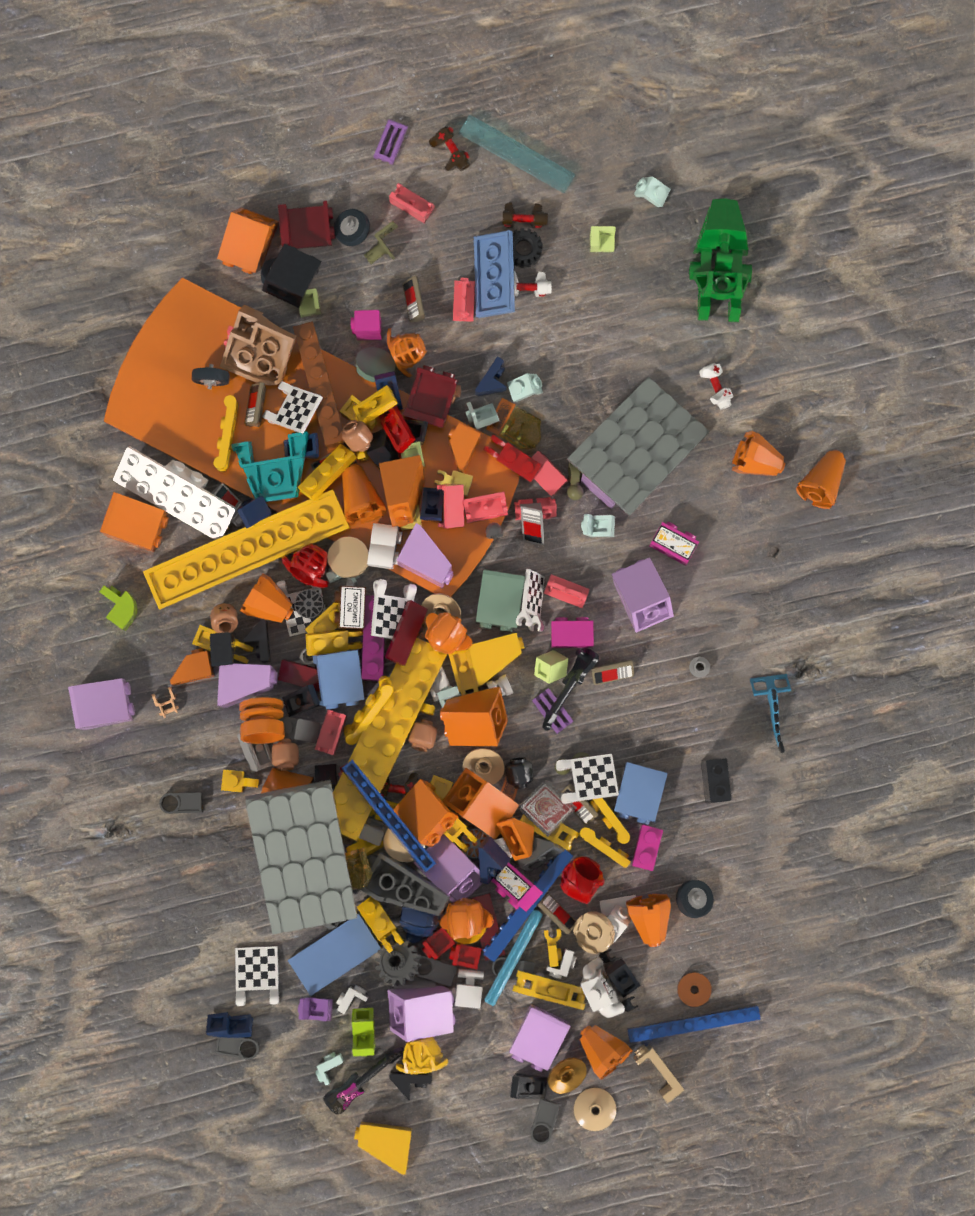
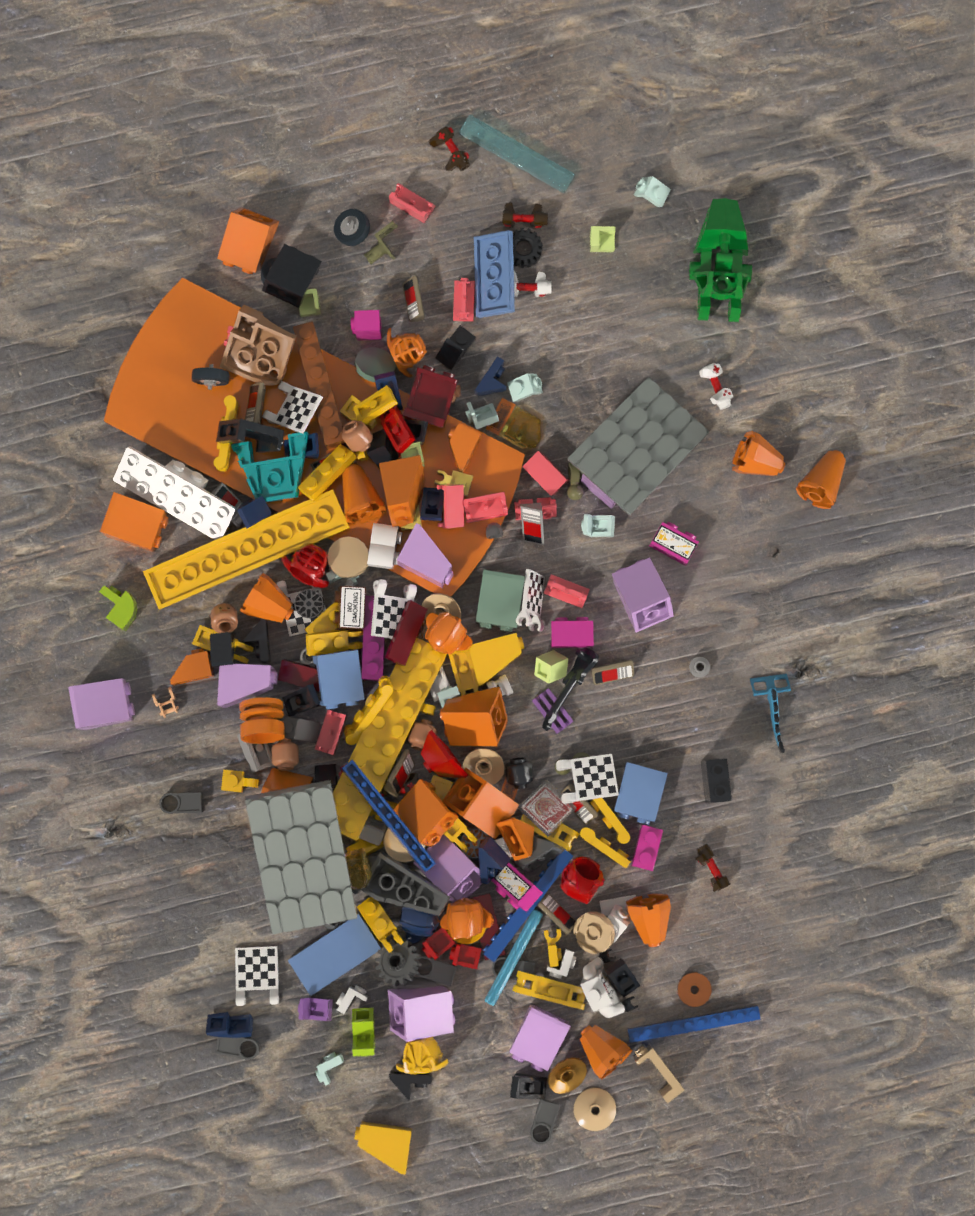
dark red panel [278,200,335,249] -> none
black piece [323,1047,404,1115] -> none
medium lavender tile [374,119,408,165] -> none
white brick [452,969,484,1009] -> none
red hinge [483,435,542,483] -> none
black wheel [676,880,714,918] -> none
none -> black panel [216,419,284,453]
none -> slope [384,749,415,797]
none -> red slope [421,730,469,778]
none -> black slope [435,325,476,371]
none -> dark brown piece [695,844,730,892]

